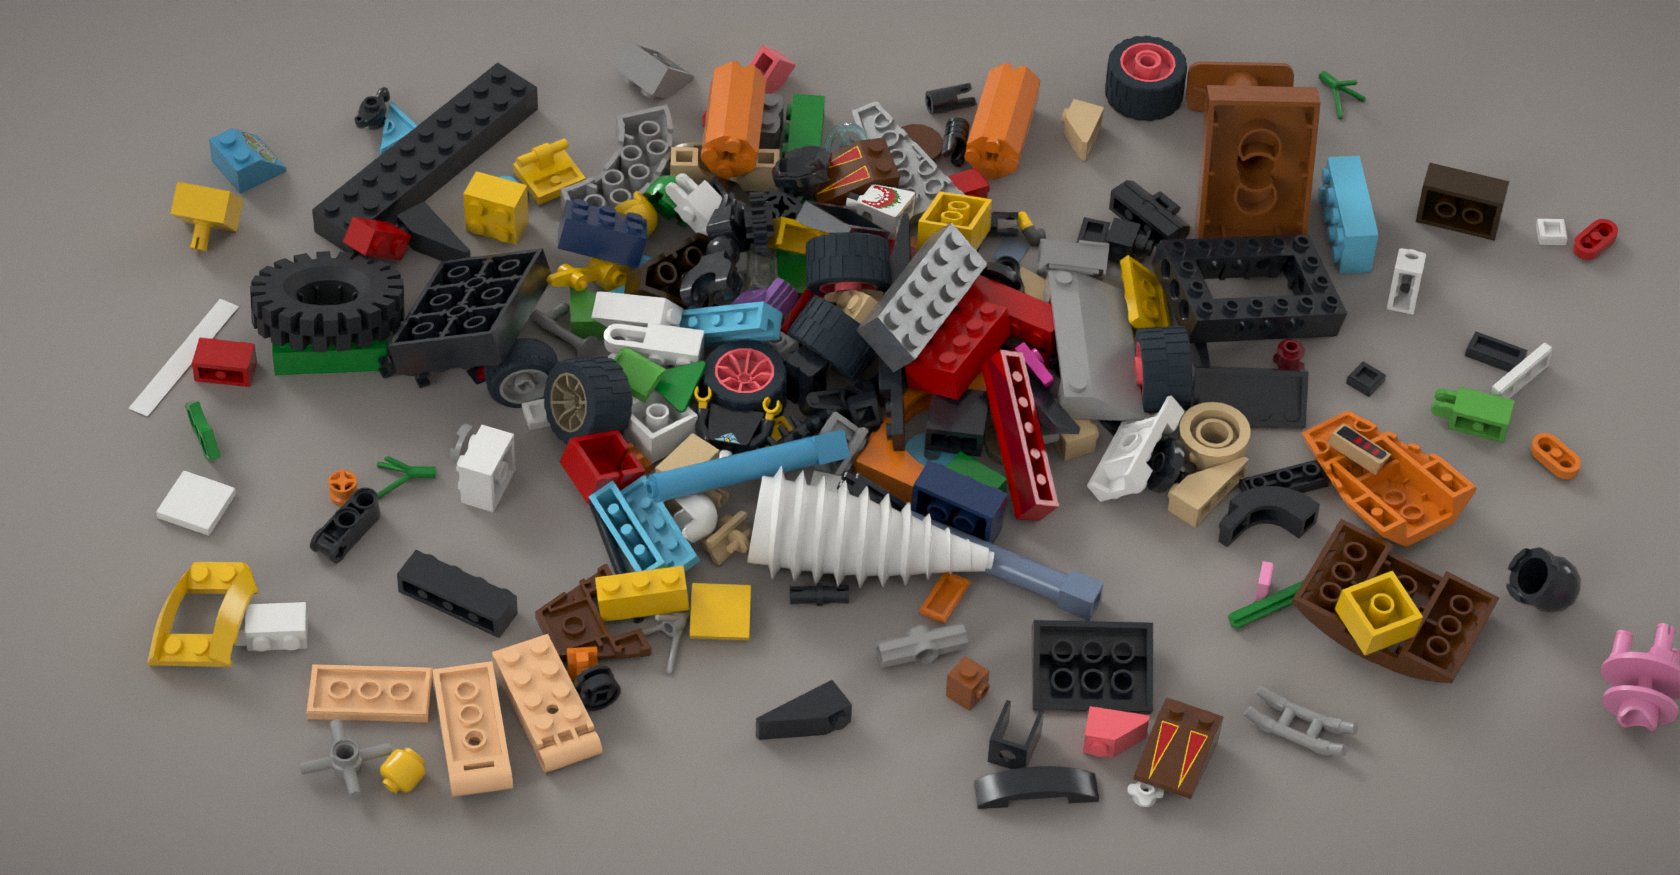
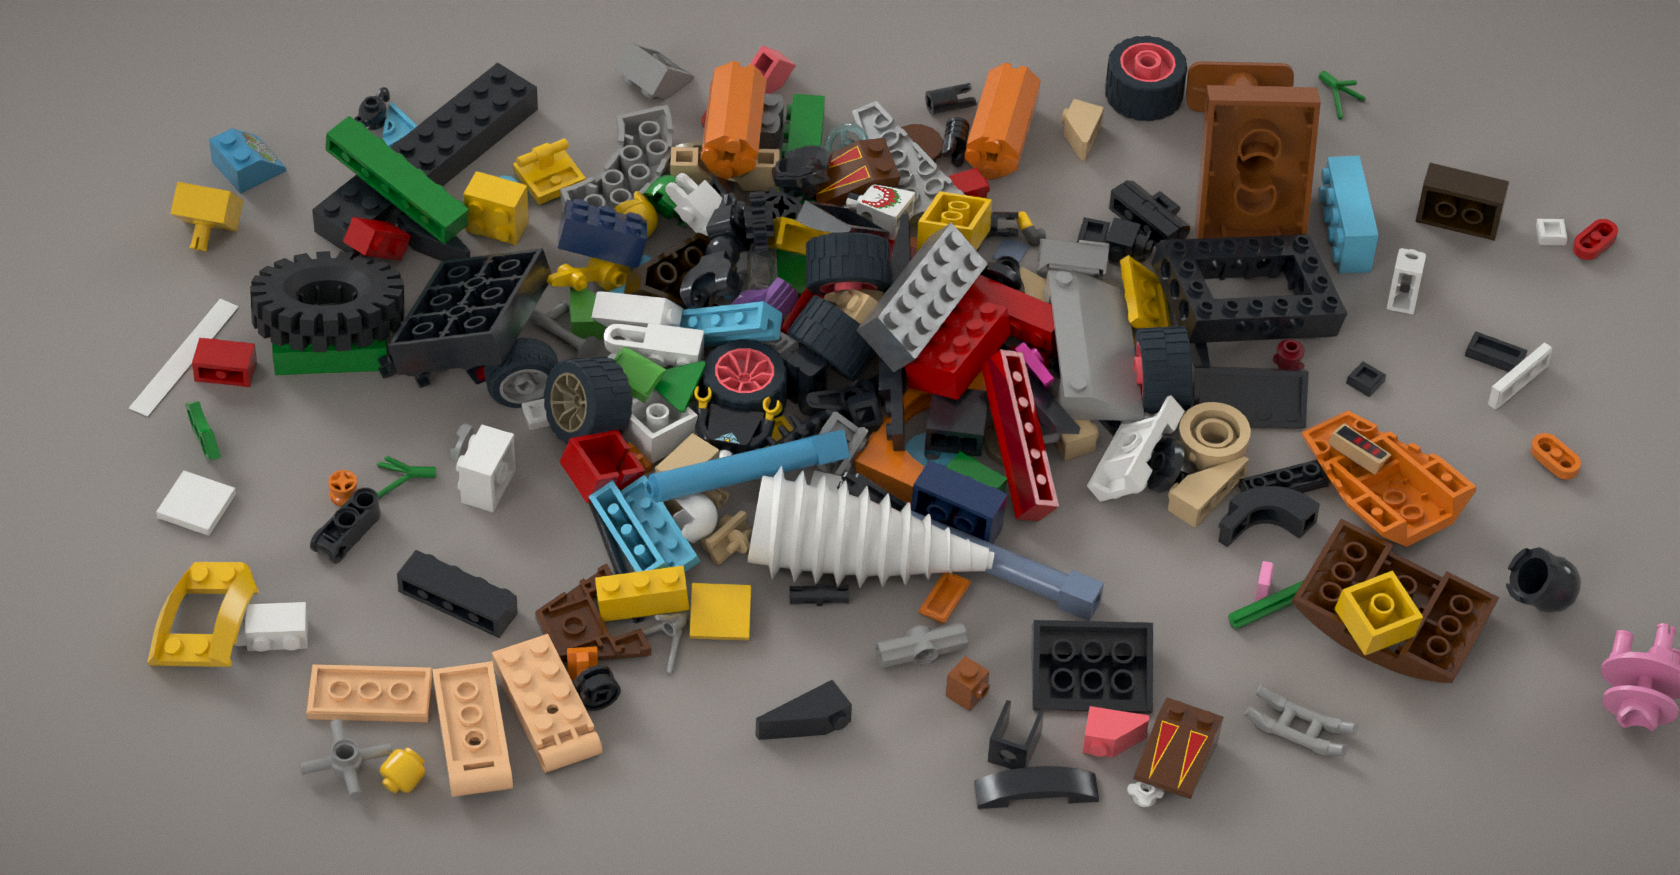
bright green hinge [1430,387,1515,443] -> none
none -> green brick [325,116,469,244]

